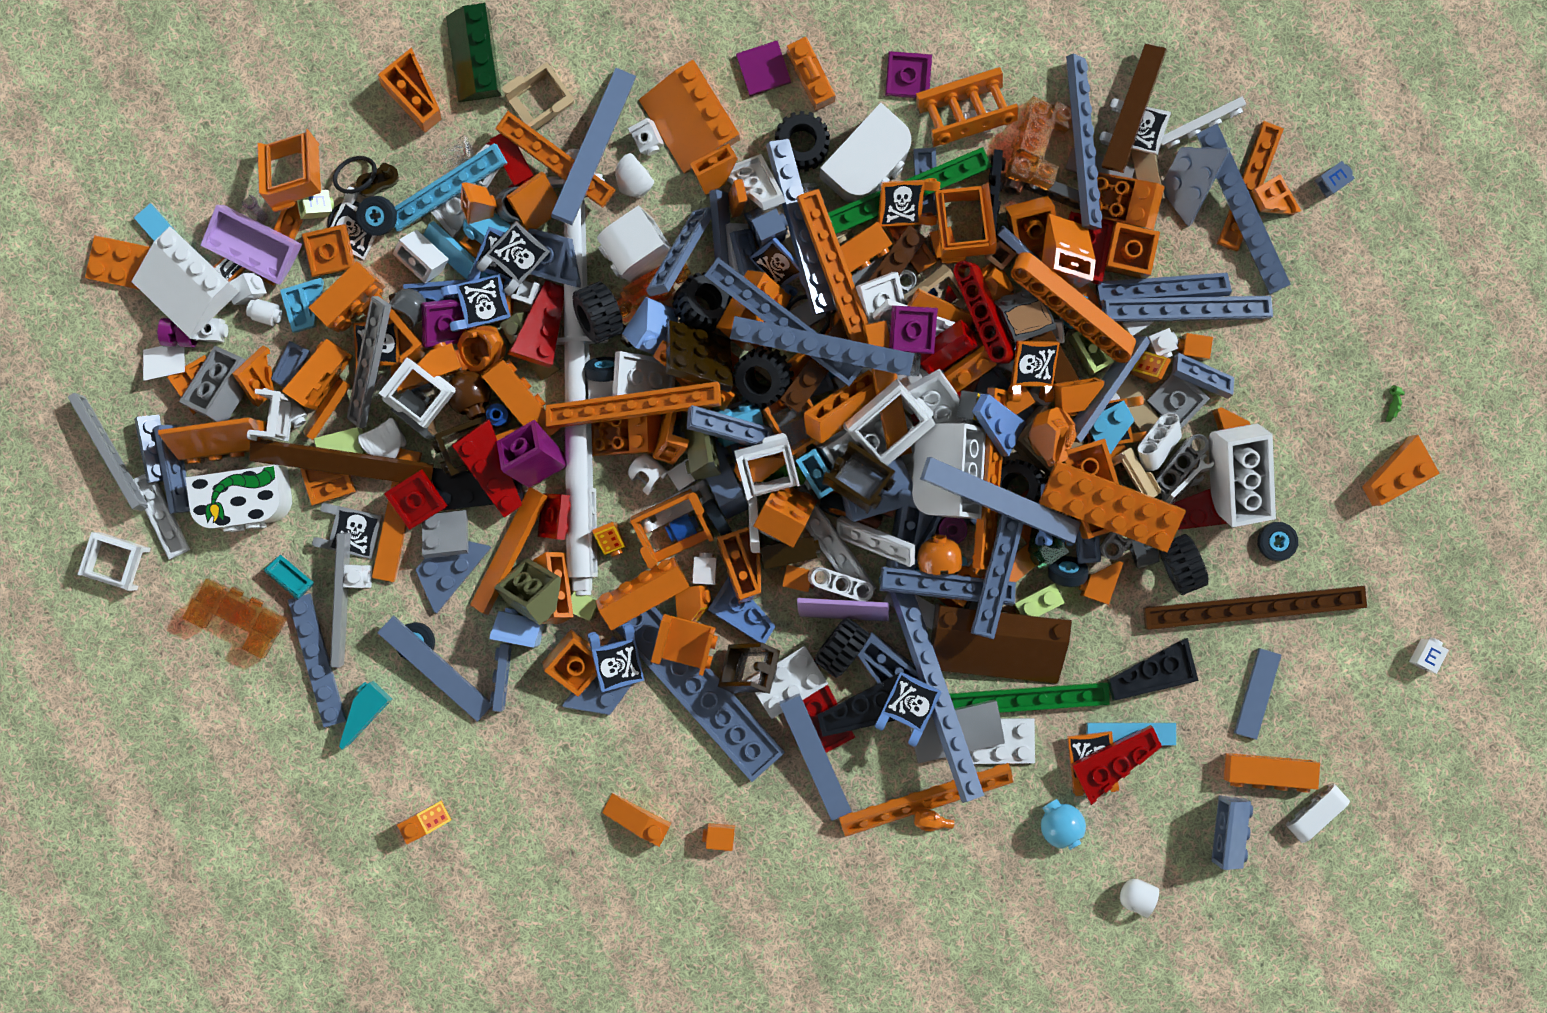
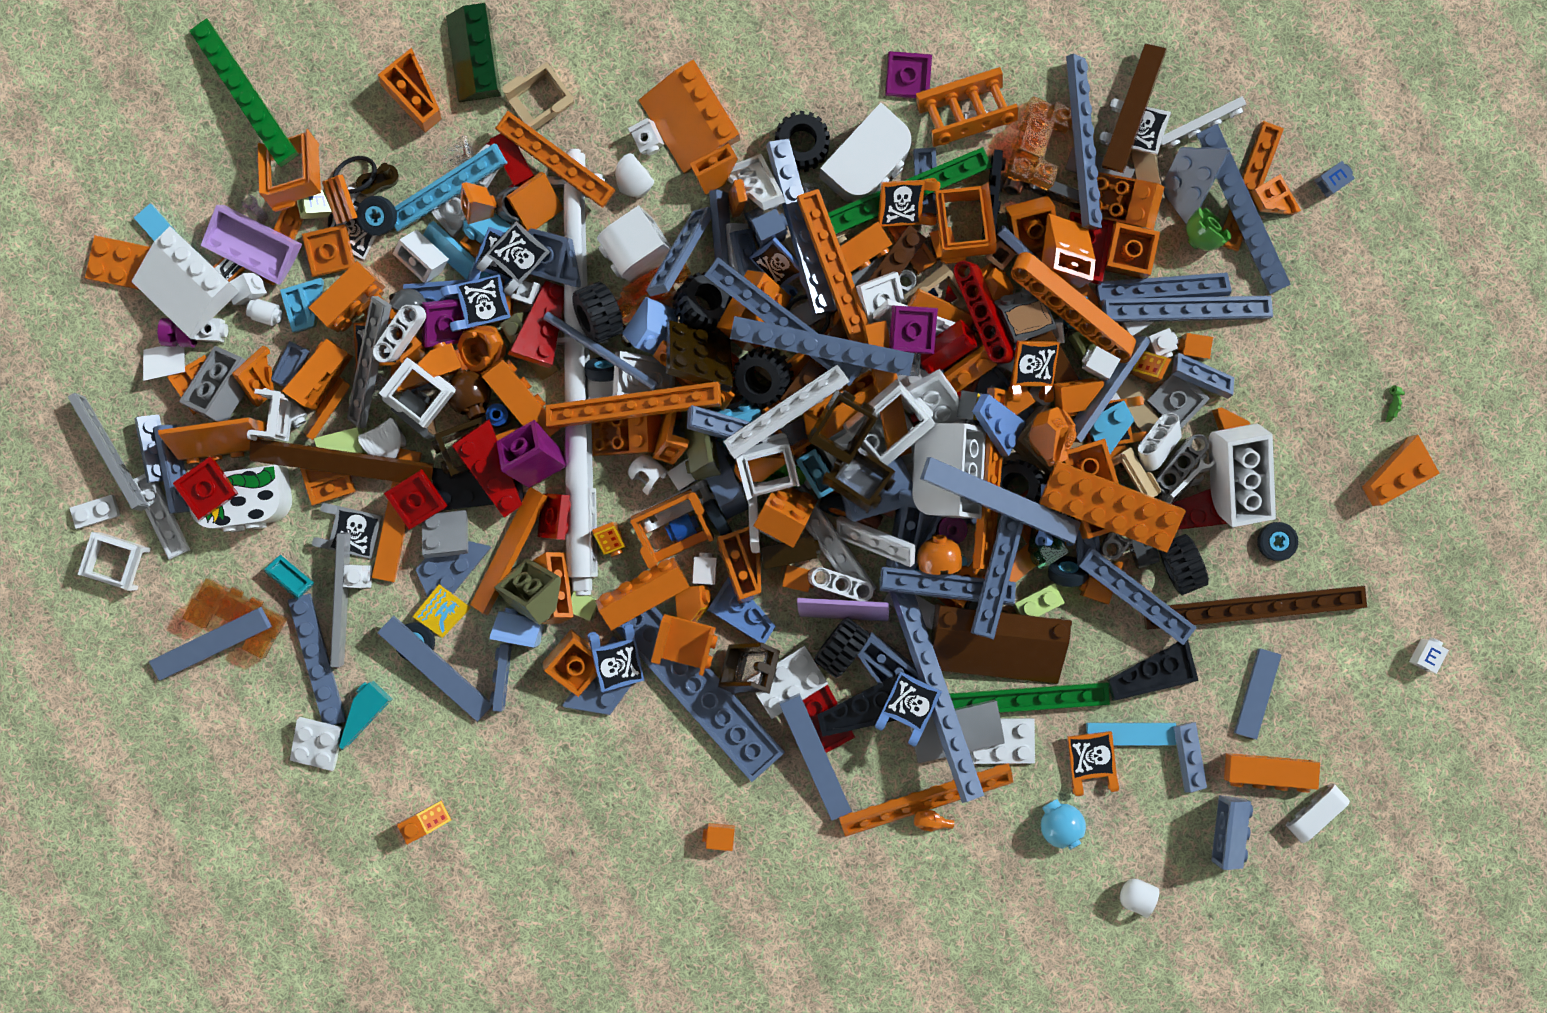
sand blue tile [551,68,636,225] -> none
orange slope [602,793,671,847] -> none
magenta tile [736,40,791,96] -> none
orange piece [786,37,836,111] -> none
red wing [1071,725,1162,805] -> none
none -> white plate [69,495,120,529]
none -> sand blue tile [149,607,272,681]
none -> red plate [173,457,238,520]
none -> green plate [189,18,299,168]
none -> white plate [290,717,343,771]
none -> orange tile [322,175,358,225]
none -> white beam [373,305,426,362]
none -> yellow sticker [412,584,471,638]
none -> sand blue piece [544,312,658,390]
none -> white plate [723,365,849,459]
none -> dark brown window [807,390,878,465]
none -> sand blue plate [1077,547,1197,645]
none -> white brick [1082,346,1120,381]
none -> sand blue plate [1174,722,1207,793]
none -> bright green cylinder [1186,207,1231,251]

